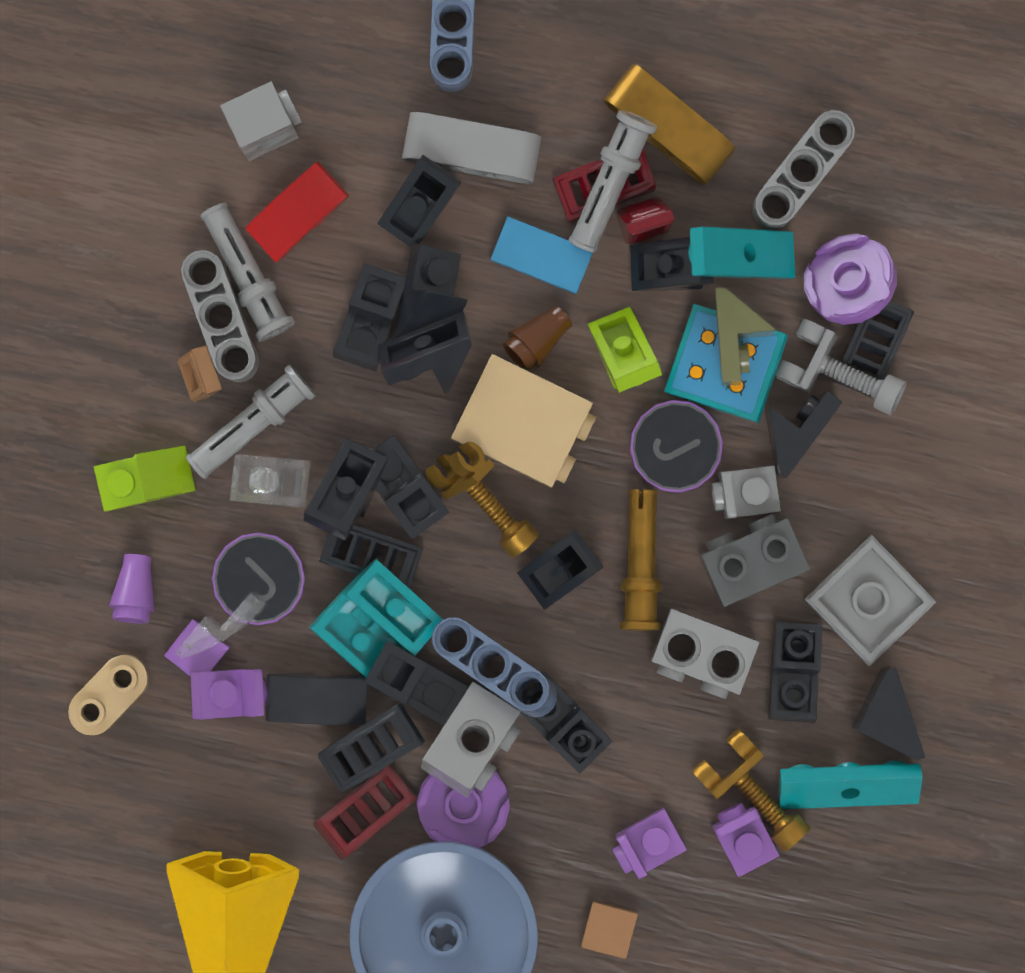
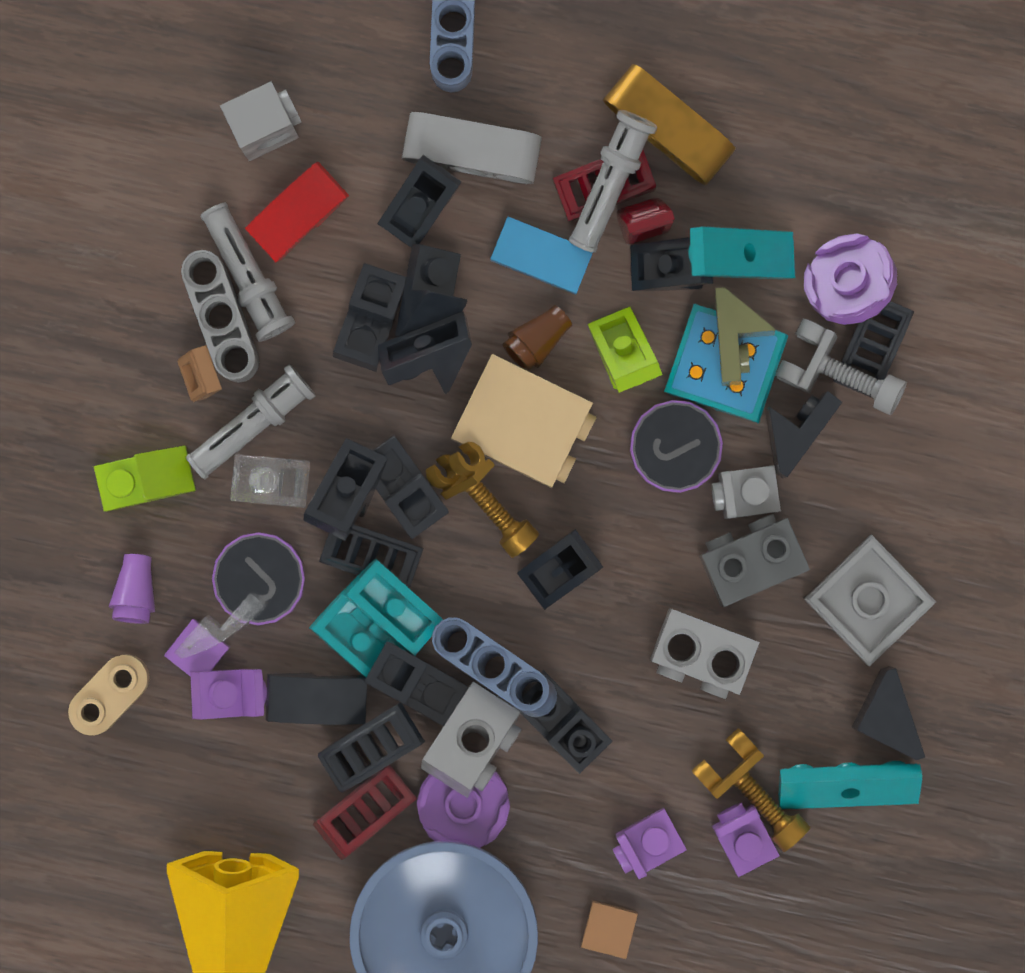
pearl gold pin [620,489,662,631] -> none
light grey beam [751,110,855,231] -> none
black slope [768,621,822,723] -> none

